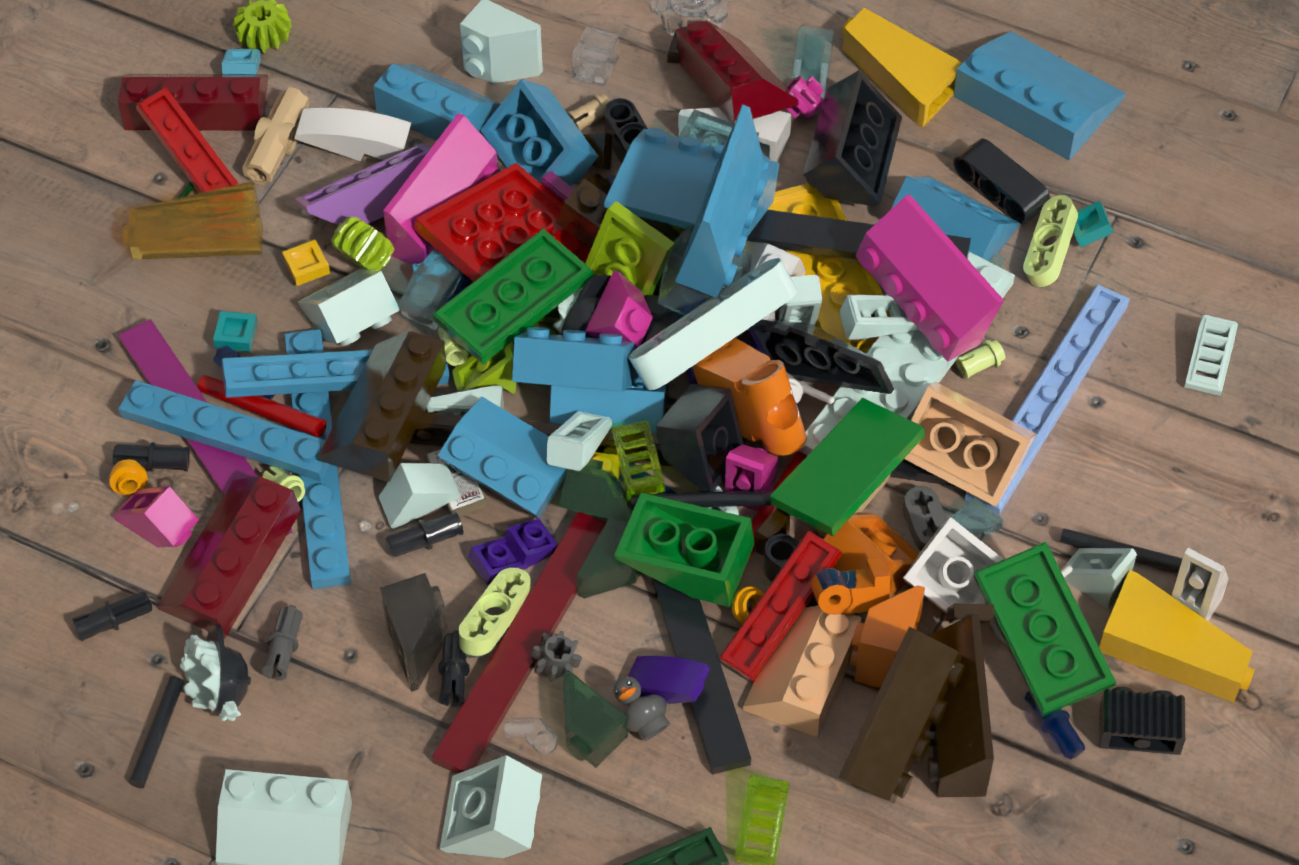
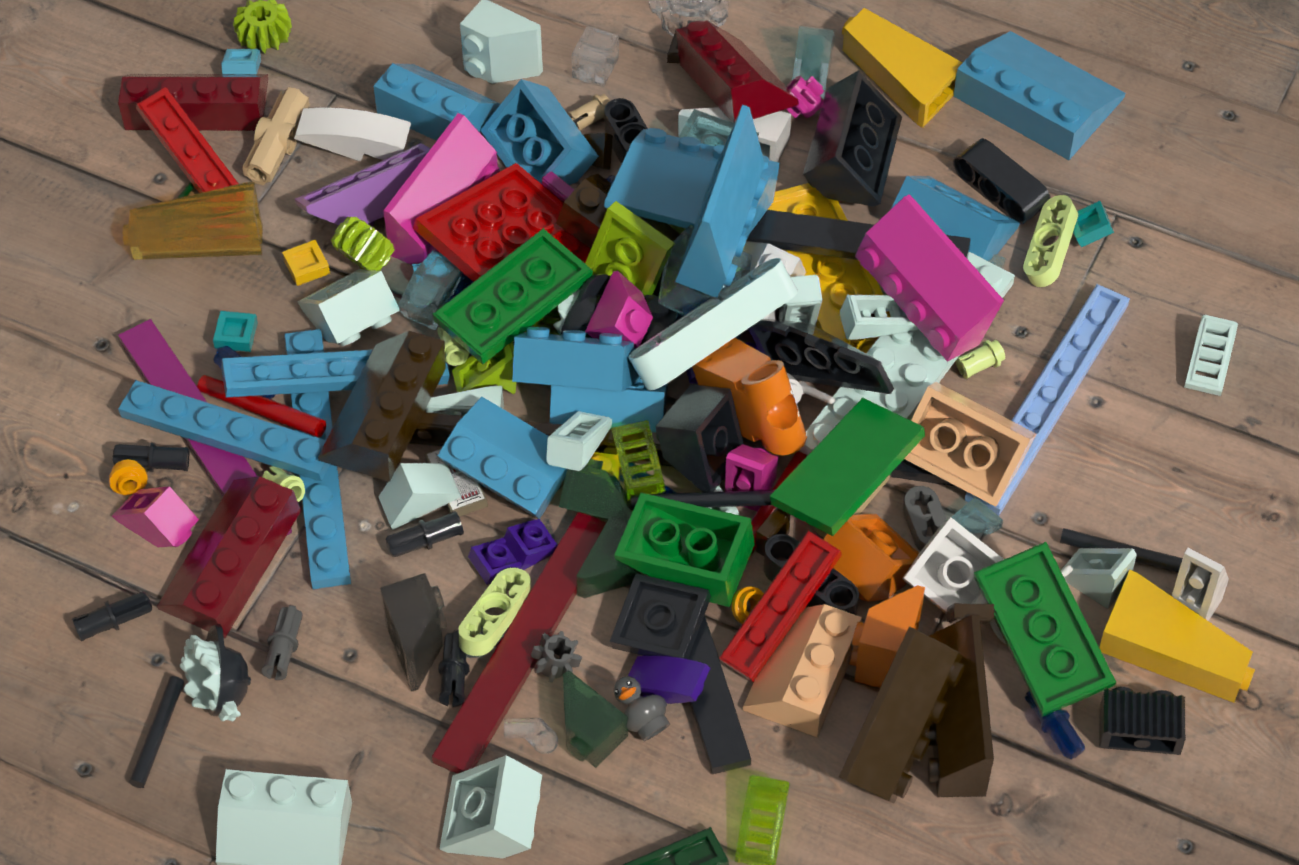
orange leg [811,557,890,615] -> none
none -> black plate [609,573,711,659]

